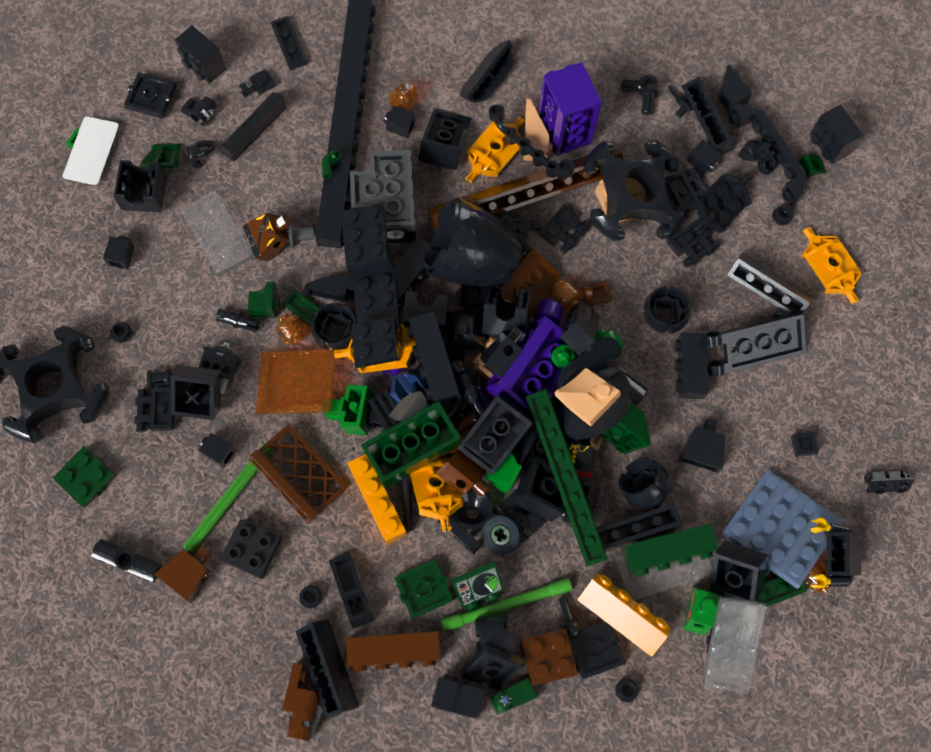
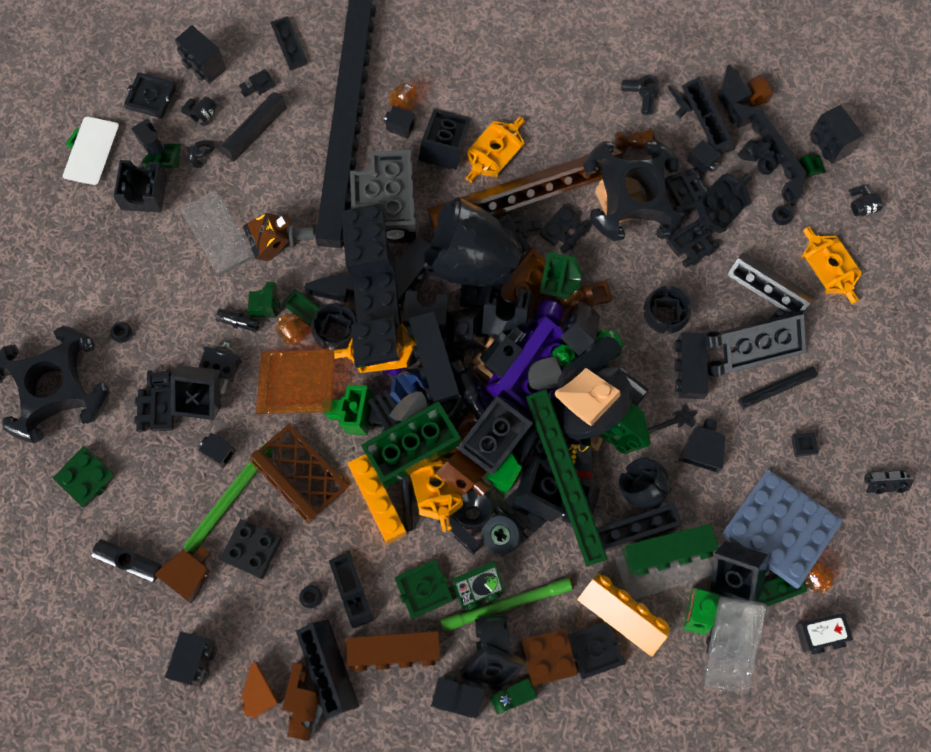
black brick [103,236,135,270] -> none
dark green arm [321,149,341,179] -> none
black brick [460,40,514,103] -> none
black bar [488,104,574,180] -> none
light nougat slope [523,99,553,161] -> none
dark purple brick [538,62,602,156] -> none
black bar [558,596,582,639] -> none
black plate [615,679,638,702] -> none
black torso [810,518,861,588] -> none
none -> black leg [131,118,164,156]
none -> black brick [164,631,217,687]
none -> dark orange slope [241,662,280,719]
none -> dark grey brick [528,357,562,390]
none -> dark green slope [539,252,582,299]
none -> reddish brown animal [614,128,656,153]
none -> black piece [648,405,697,433]
none -> black axle [738,367,818,410]
none -> reddish brown brick [747,75,773,107]
none -> brick [795,613,853,655]
none -> black piece [849,185,882,217]

